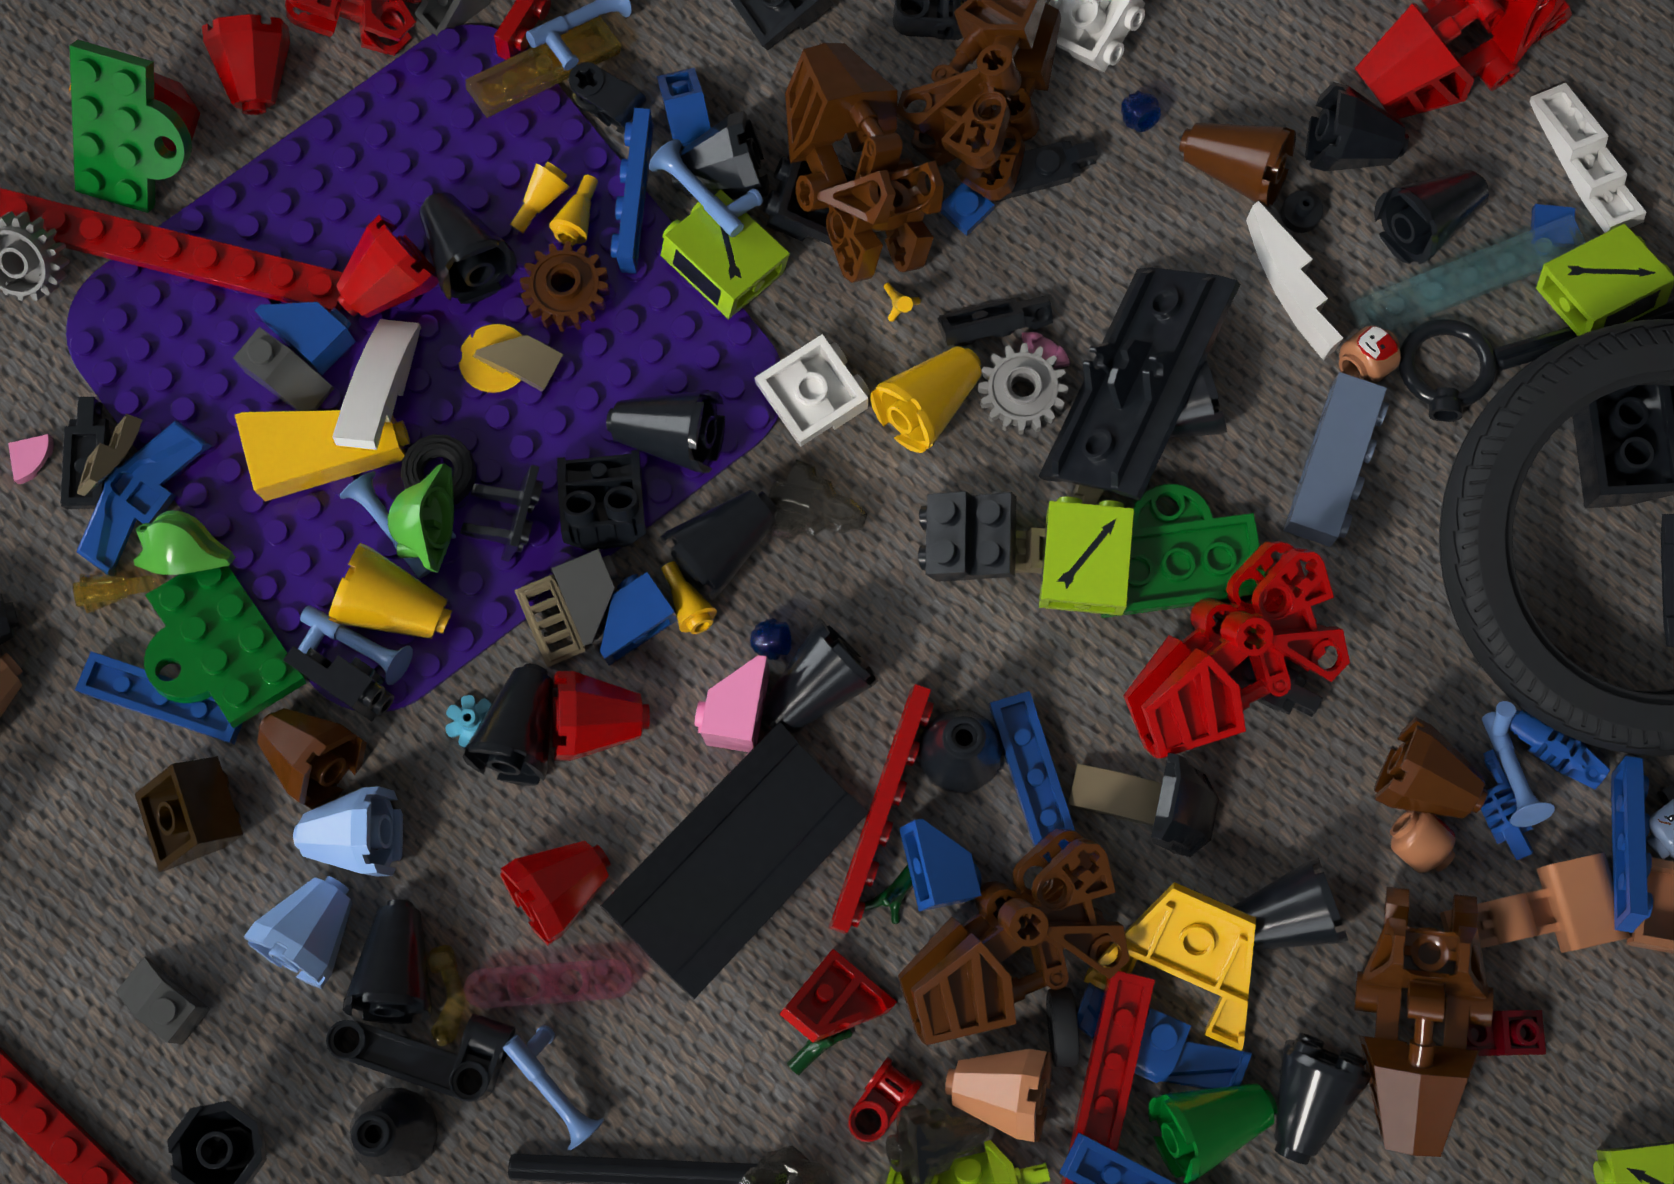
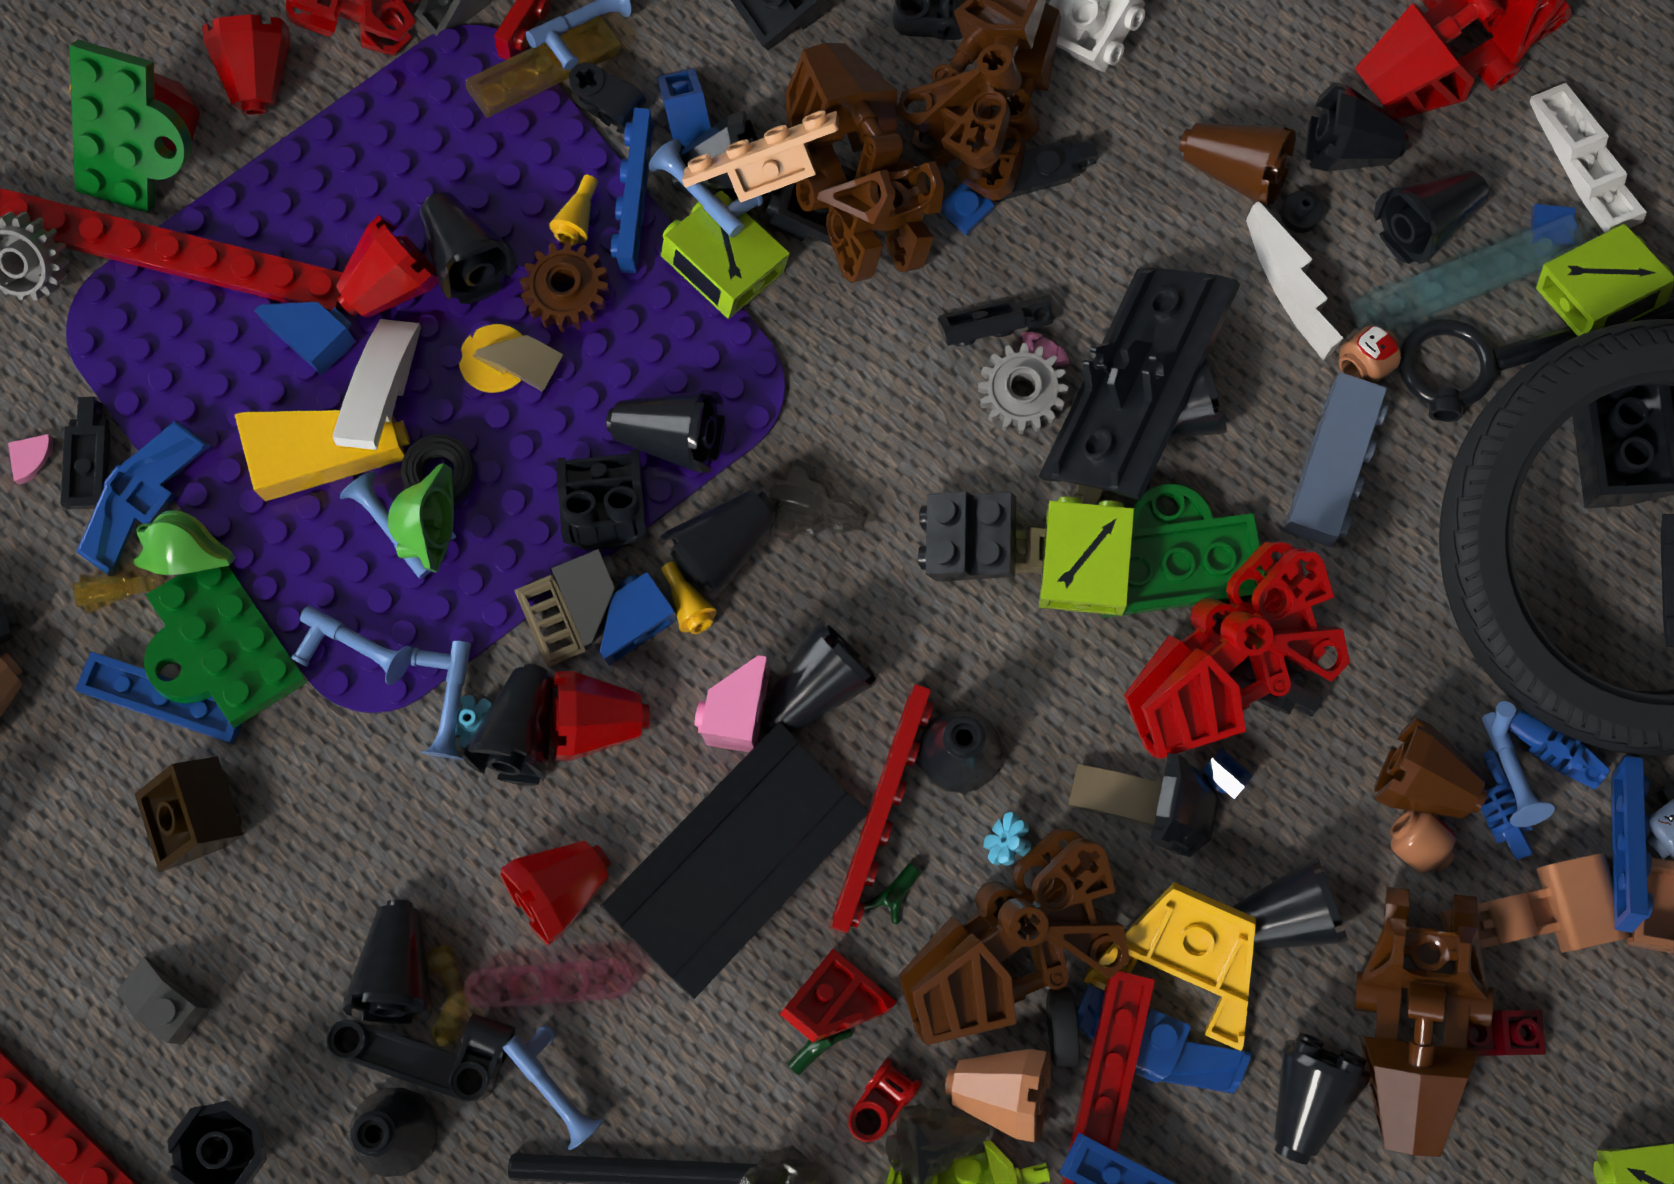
dark tan slope [77,414,142,496] -> none
dark grey slope [233,327,334,411] -> none
light blue cone [244,876,352,989] -> none
reddish brown cone [257,708,367,810] -> none
black plate [283,646,394,722] -> none
light blue cone [293,786,403,877] -> none
yellow cone [328,543,452,639] -> none
black plate [460,465,543,562] -> none
yellow cone [510,162,569,233] -> none
clear blue plate [750,618,791,660] -> none
white plate [754,334,870,447] -> none
yellow cone [870,346,982,453] -> none
yellow bar [883,283,921,322] -> none
blue slope [899,819,982,912] -> none
blue plate [989,691,1075,863] -> none
clear blue plate [1121,90,1161,132] -> none
green cone [1148,1084,1277,1184] -> none
none -> medium blue piece [411,641,471,760]
none -> light nougat bracket [682,111,839,203]
none -> medium azure plant [983,812,1031,866]
none -> blue plate [1202,748,1253,799]

